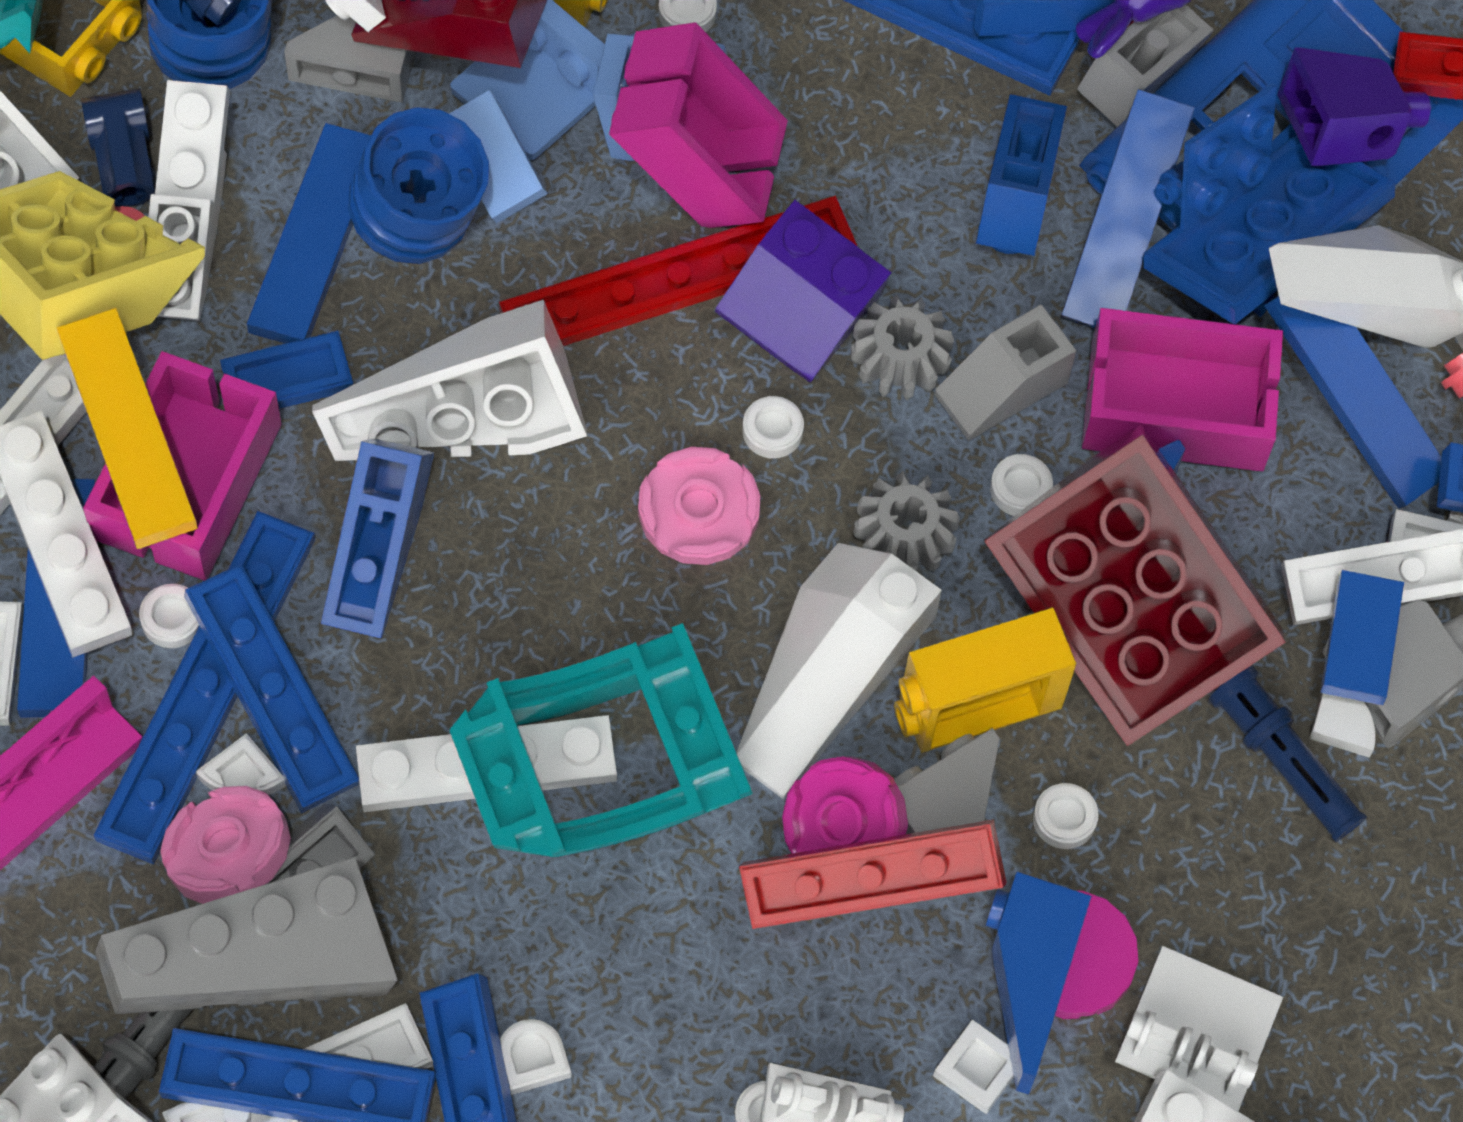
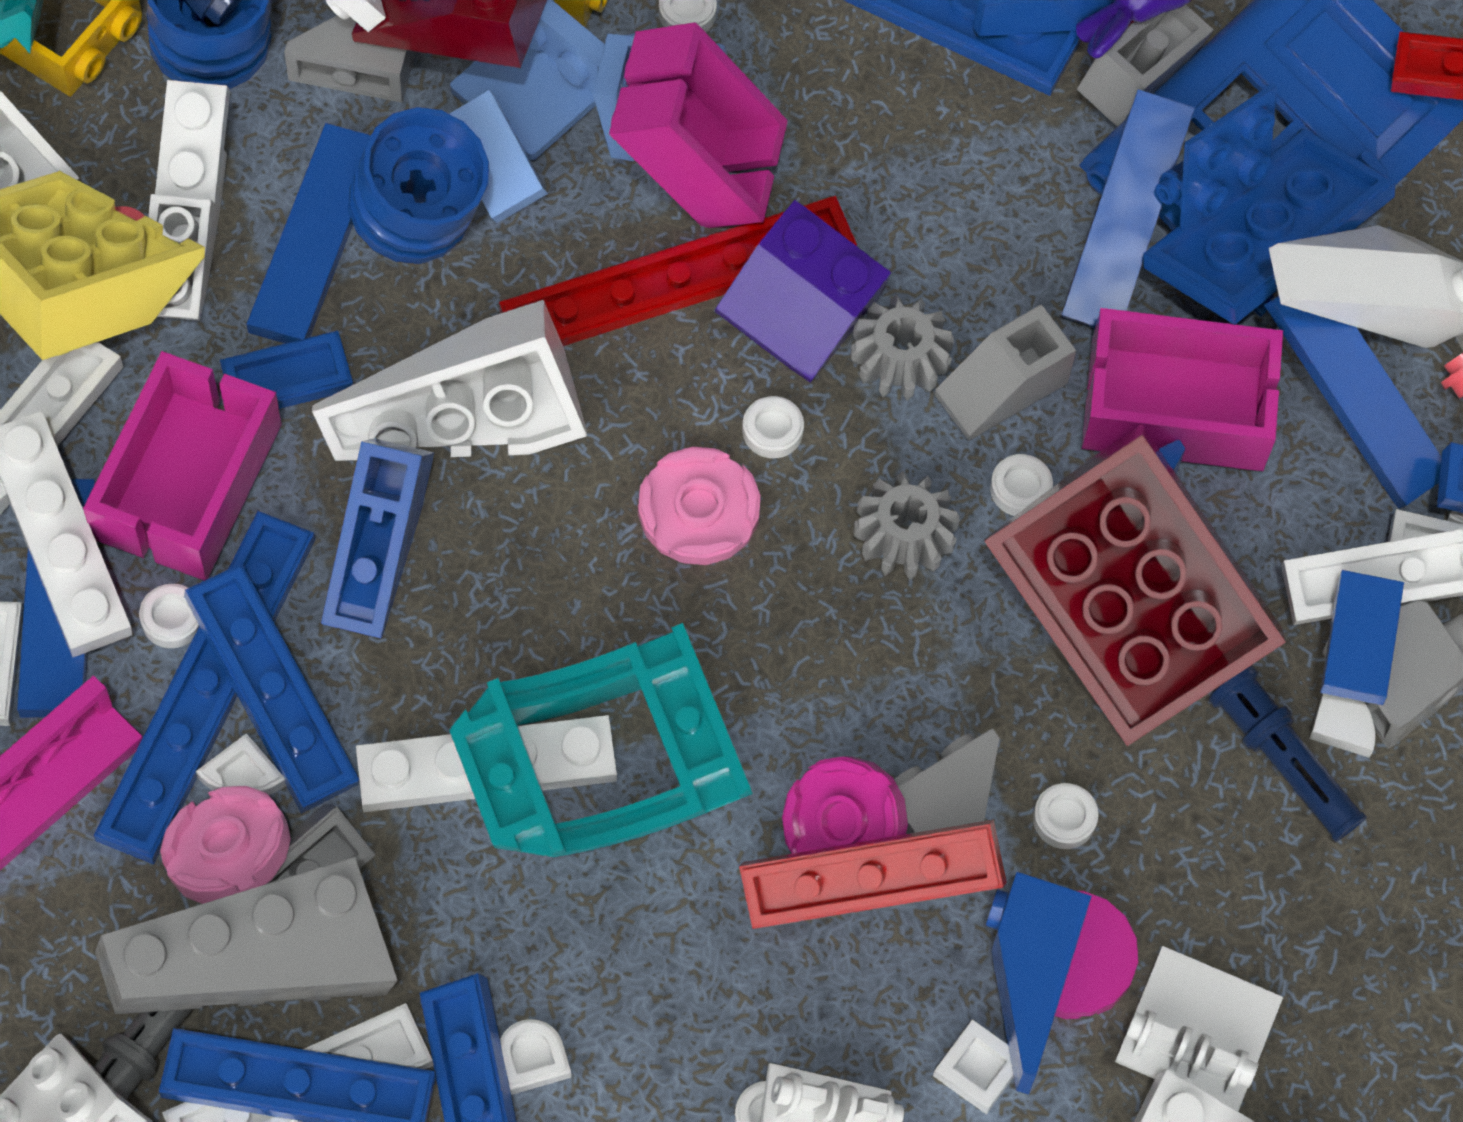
yellow tile [57,308,198,549] -> none
dark blue piece [81,88,155,207] -> none
white wedge [736,543,942,799] -> none
yellow window [894,608,1076,753] -> none
blue slope [976,94,1067,256] -> none
dark purple torso [1277,47,1431,166] -> none

